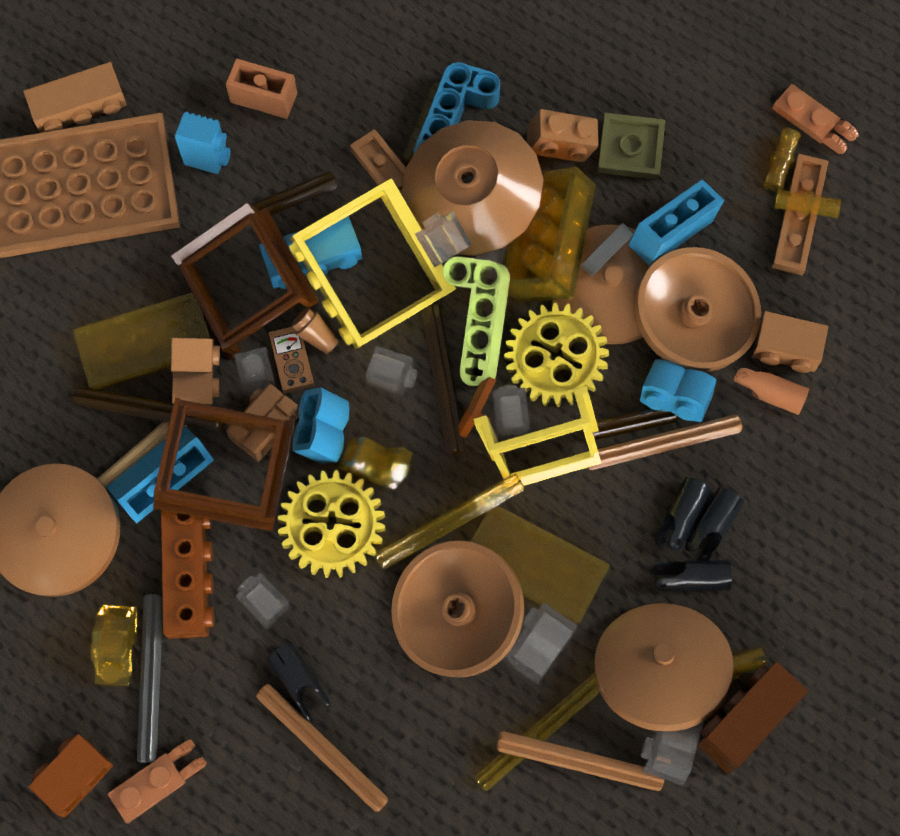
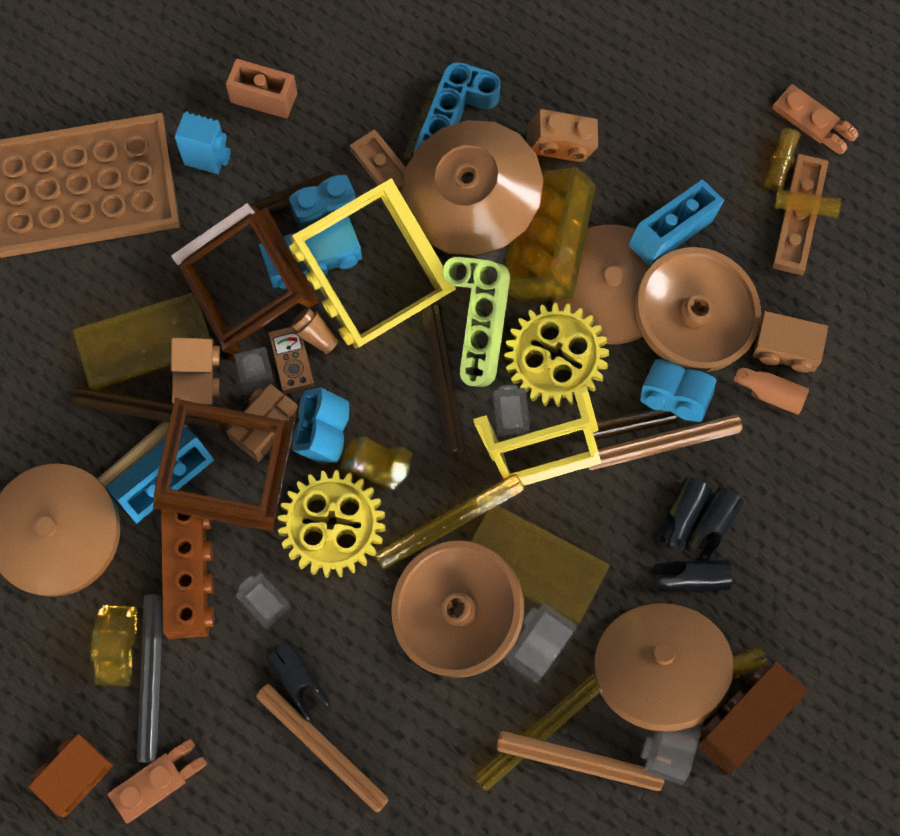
medium nougat brick [23,62,127,133] -> none
clear brick [366,346,417,396] -> none
clear brick [415,211,472,268] -> none
dark orange piece [458,377,496,438] -> none
dark grey beam [581,223,634,277] -> none
olive plate [597,113,665,180] -> none
none -> dark azure brick [289,175,356,231]

